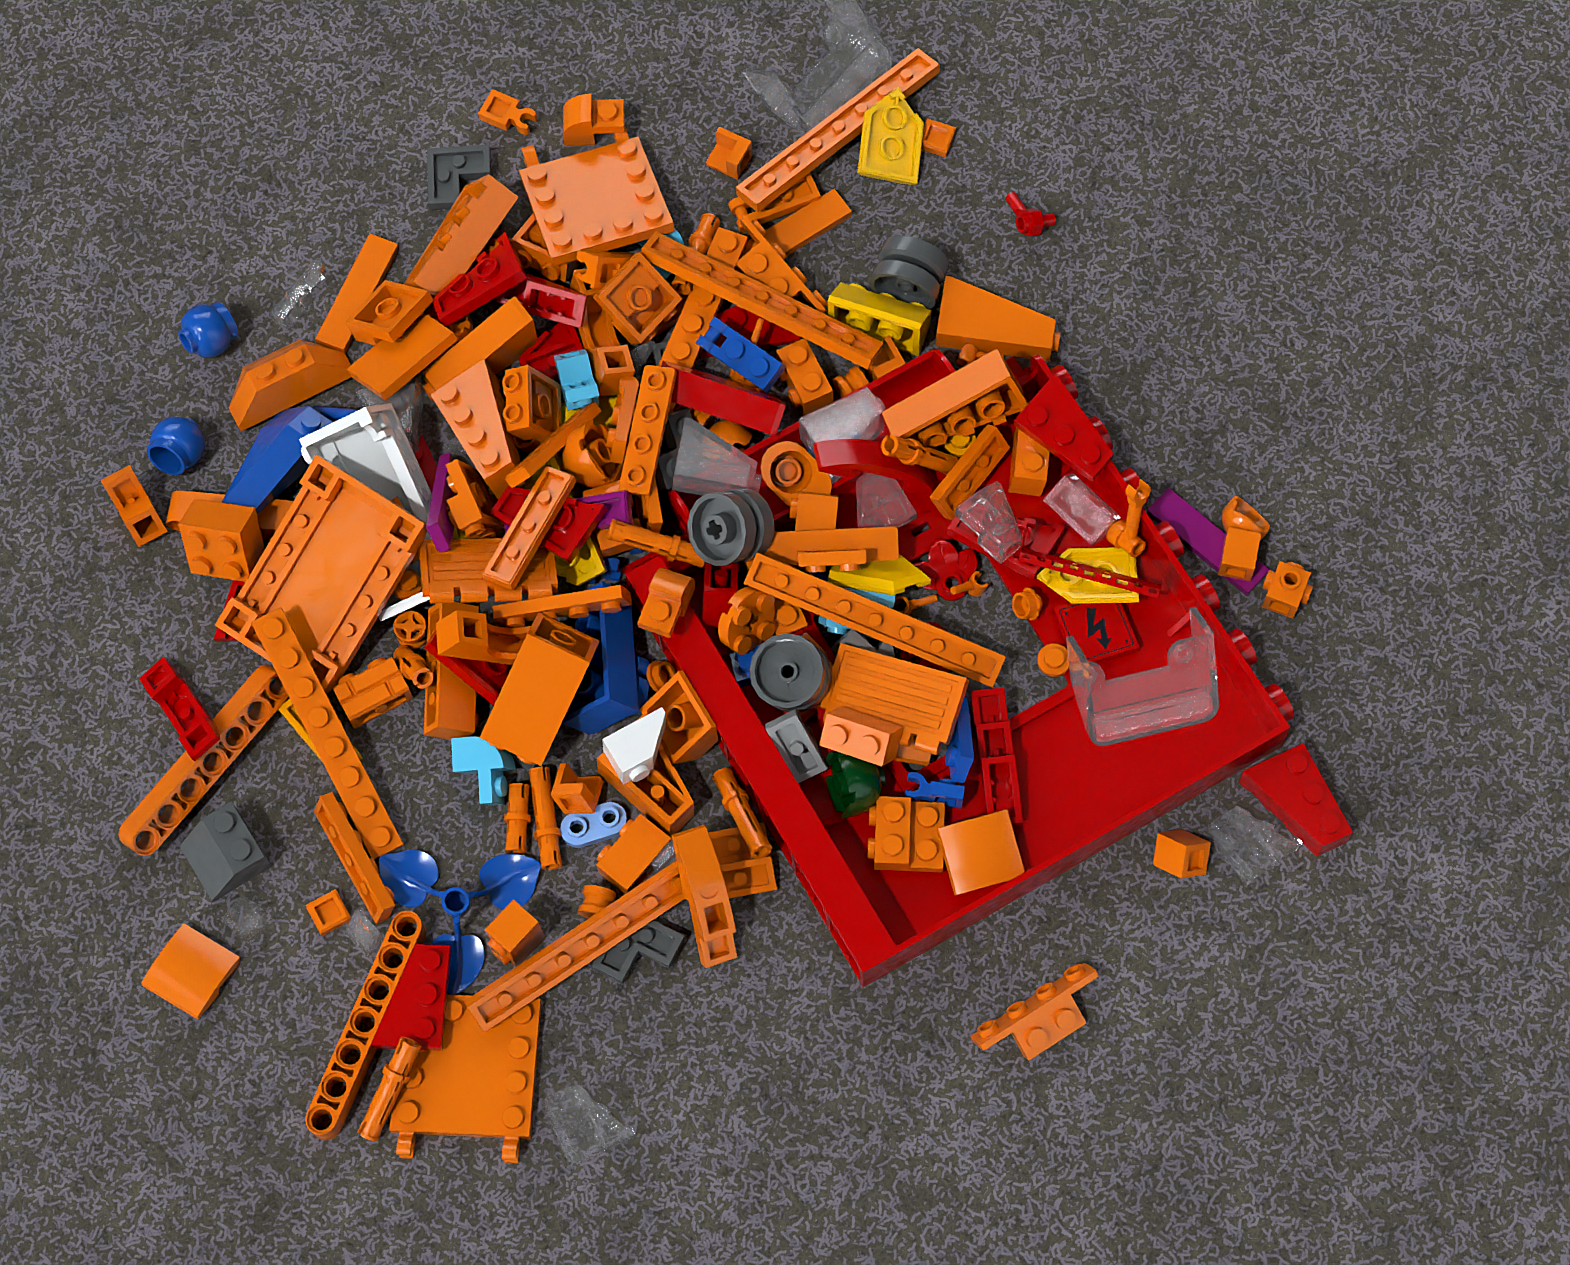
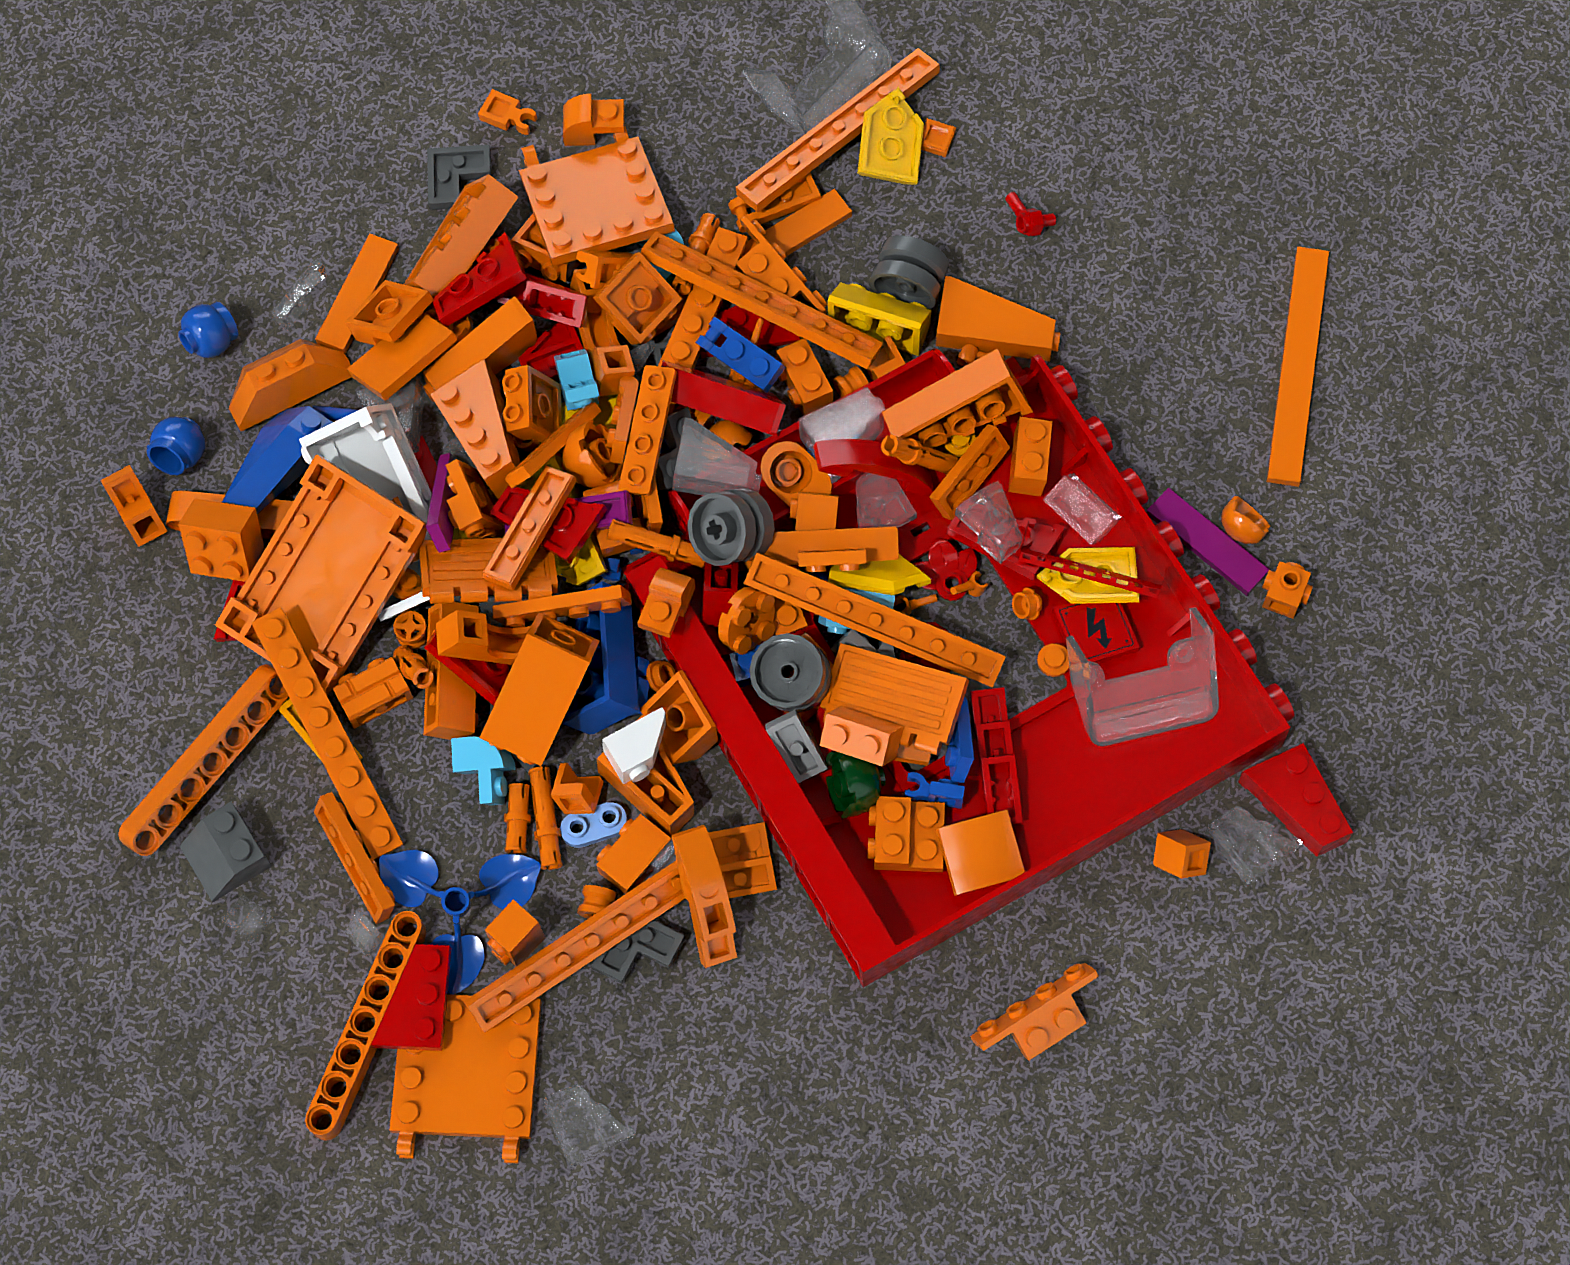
red slope [139,657,221,761] -> none
orange slope [141,923,240,1020] -> none
orange tile [305,889,352,936] -> none
orange pin [357,1037,421,1141] -> none
orange panel [706,127,753,180] -> none
orange pin [712,767,772,859] -> none
red wing [1014,373,1114,483] -> none
orange brick [1106,479,1151,557] -> none
orange panel [1218,527,1261,581] -> none
none -> orange tile [1266,246,1329,487]

